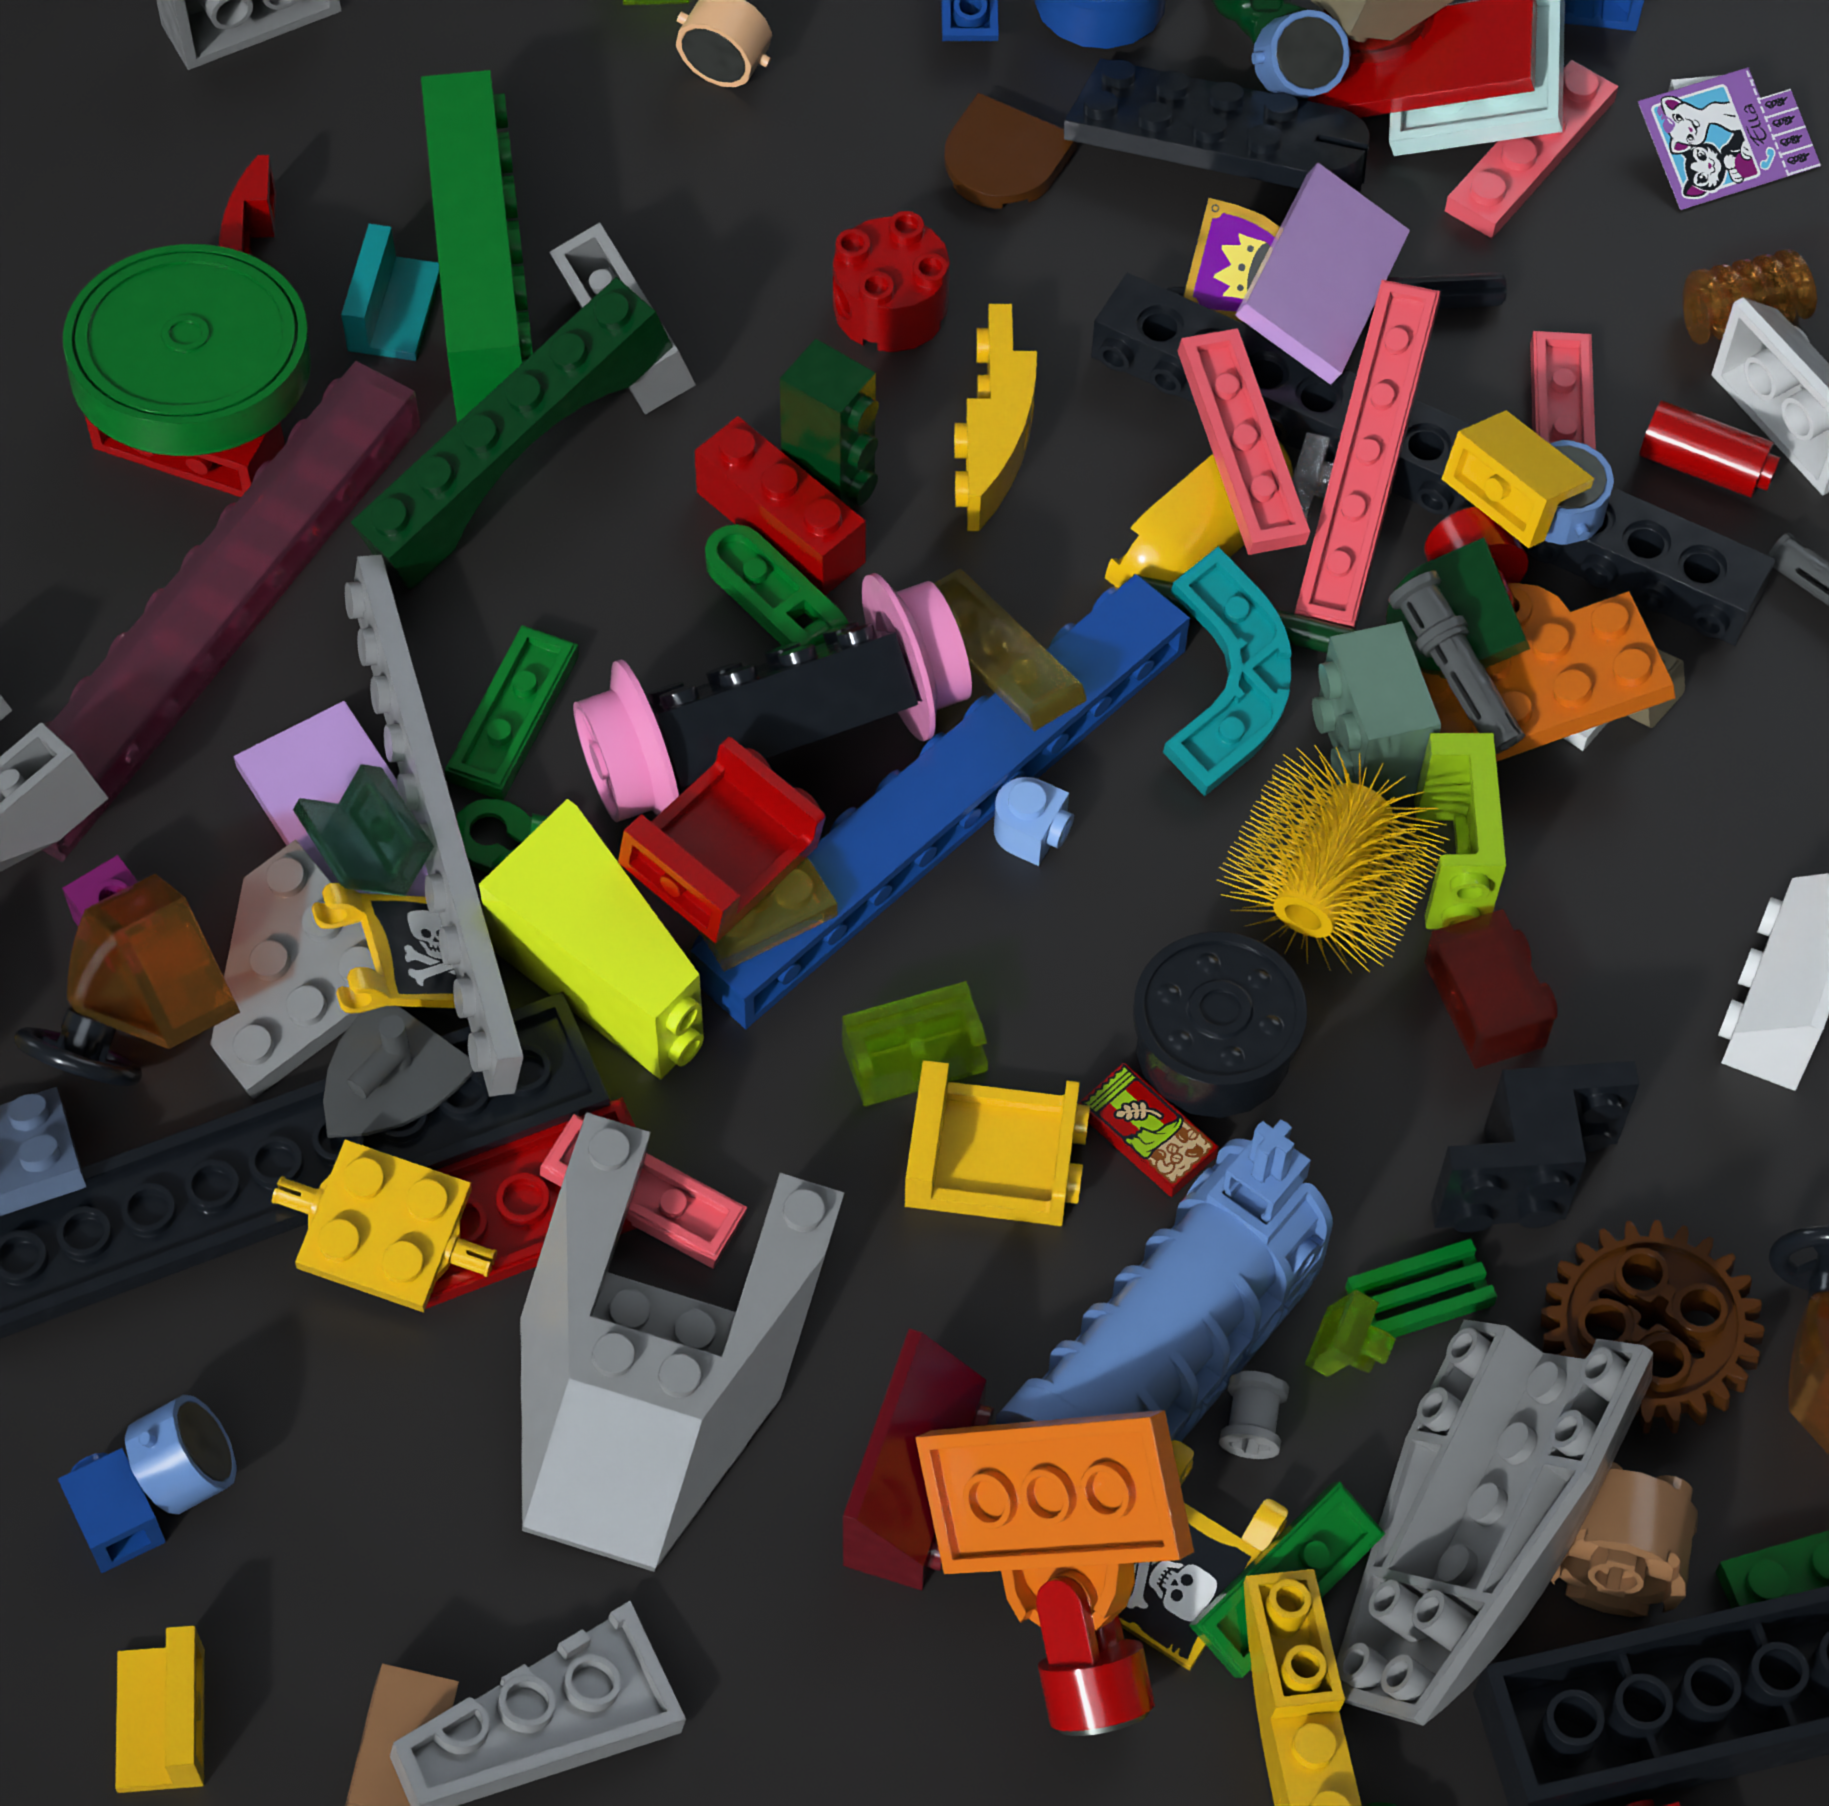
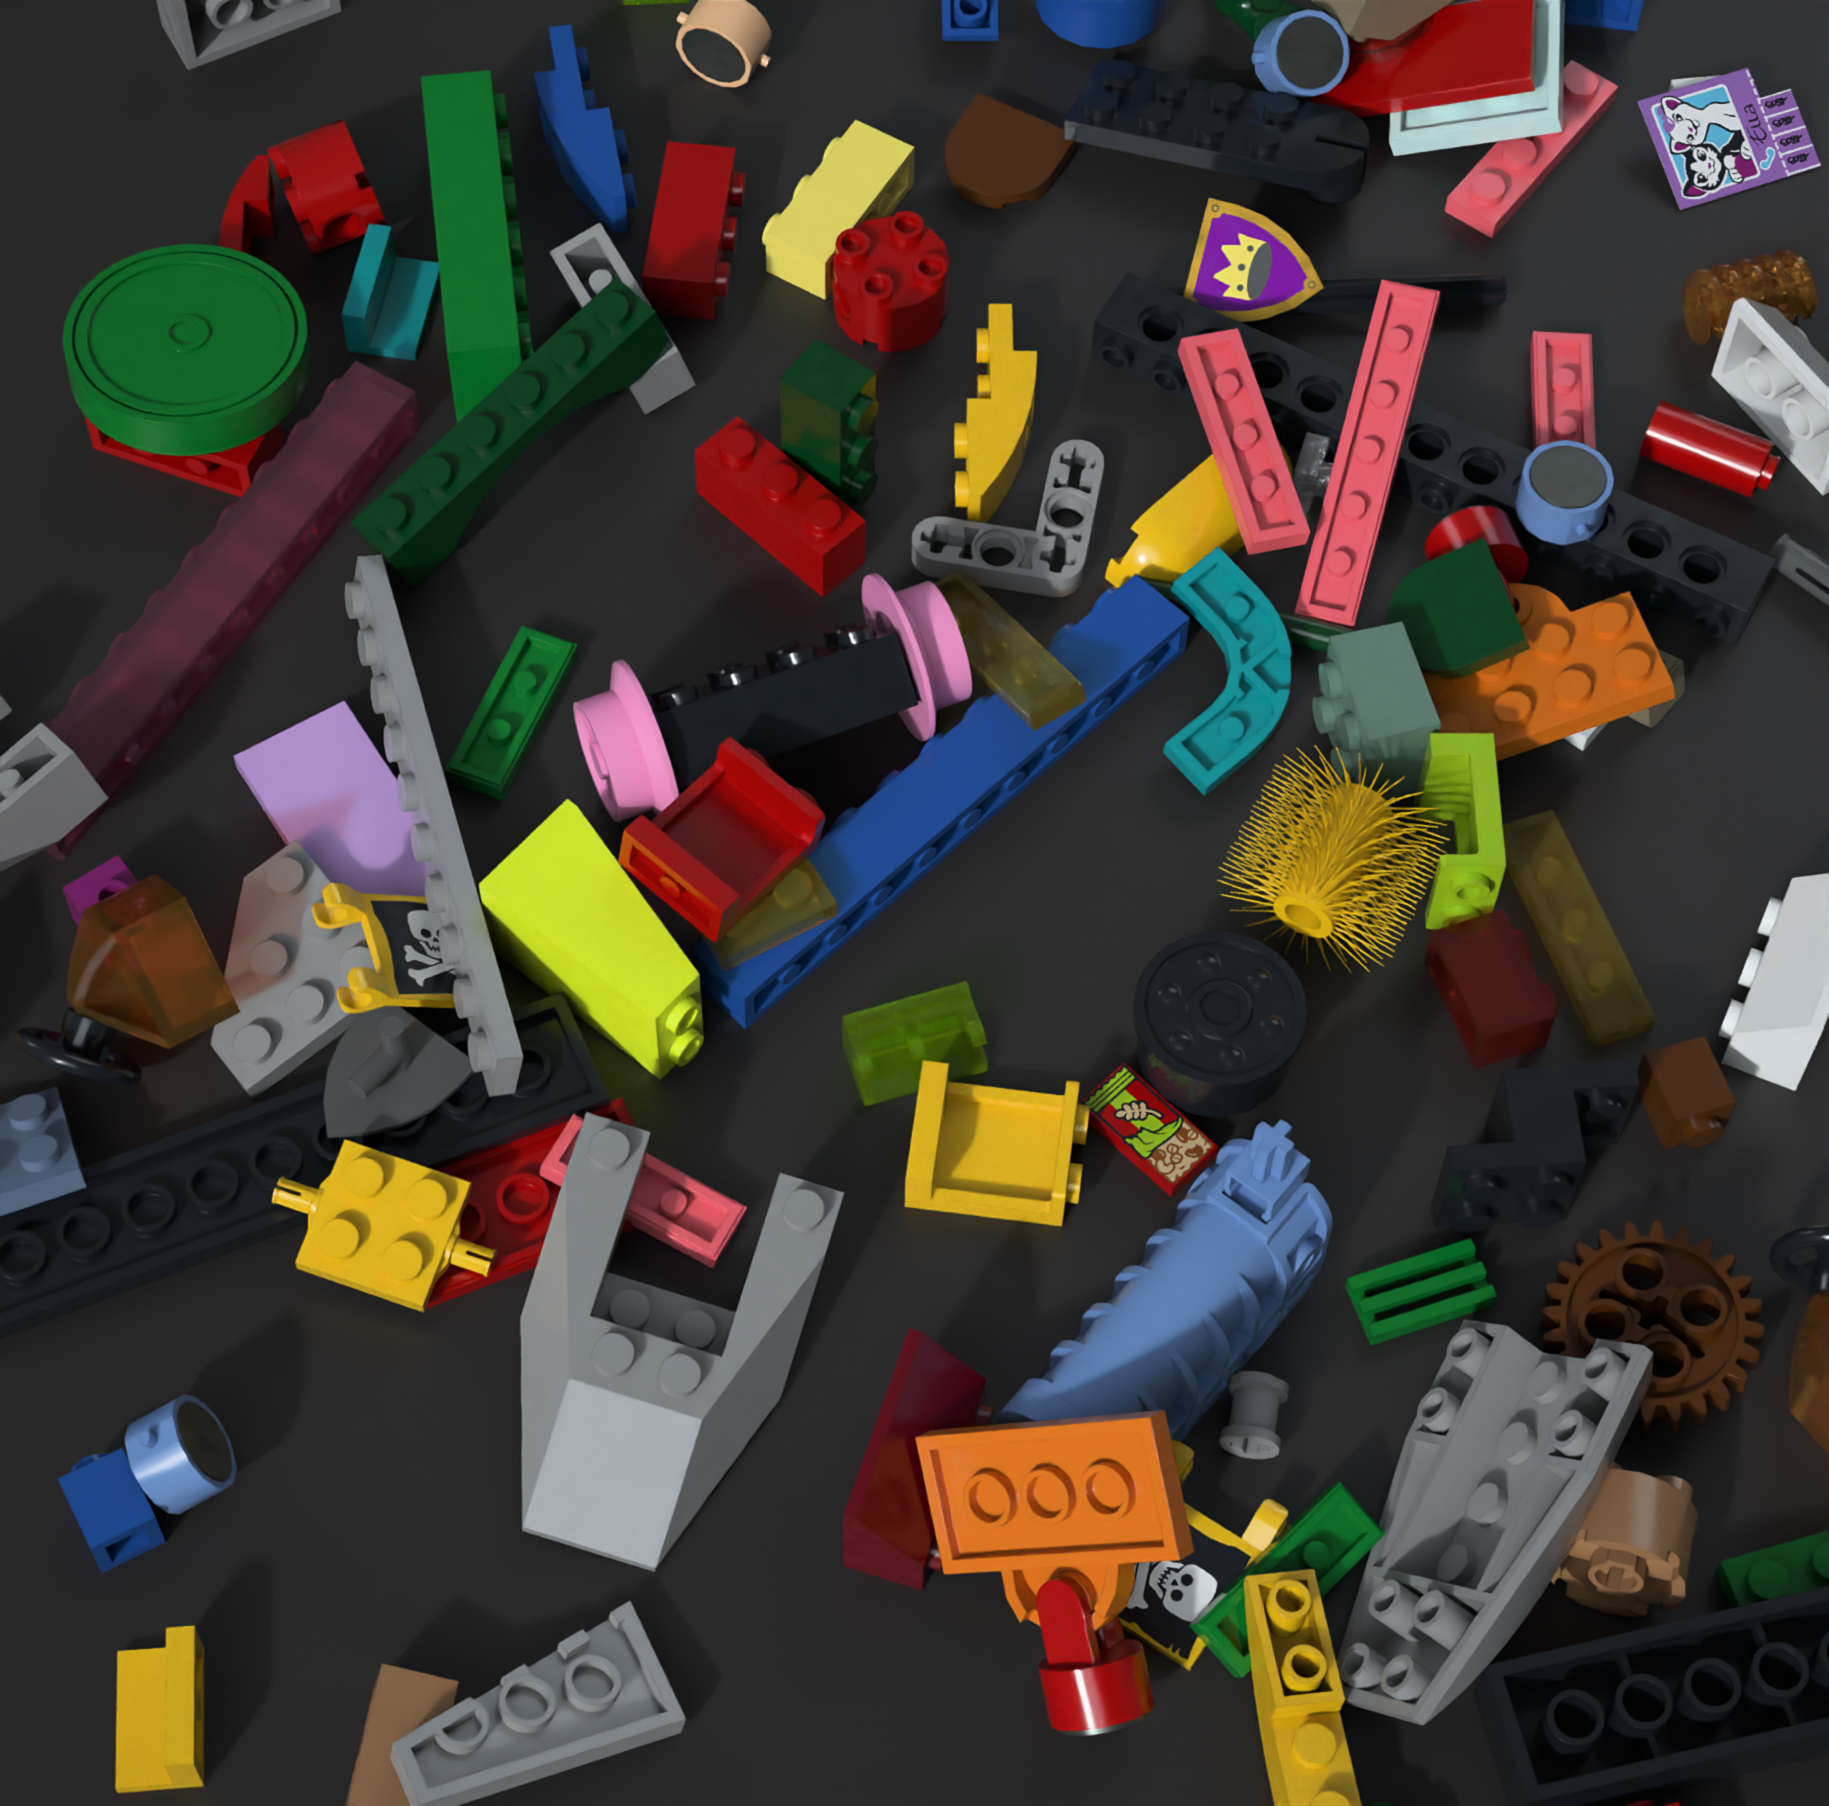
clear green panel [293,764,434,896] -> none
green piece [456,799,547,873] -> none
green plate [705,524,848,646] -> none
light blue plate [994,777,1074,866] -> none
lavender tile [1235,163,1410,384] -> none
clear neon green tile [1305,1290,1396,1377] -> none
dark grey pin [1388,571,1525,754] -> none
yellow panel [1441,410,1595,548] -> none
none -> red brick [267,119,387,257]
none -> blue slope [534,24,637,234]
none -> red brick [642,141,746,320]
none -> light yellow brick [762,120,915,300]
none -> light grey beam [911,440,1104,597]
none -> clear yellow tile [1502,809,1657,1048]
none -> reddish brown brick [1637,1036,1736,1149]

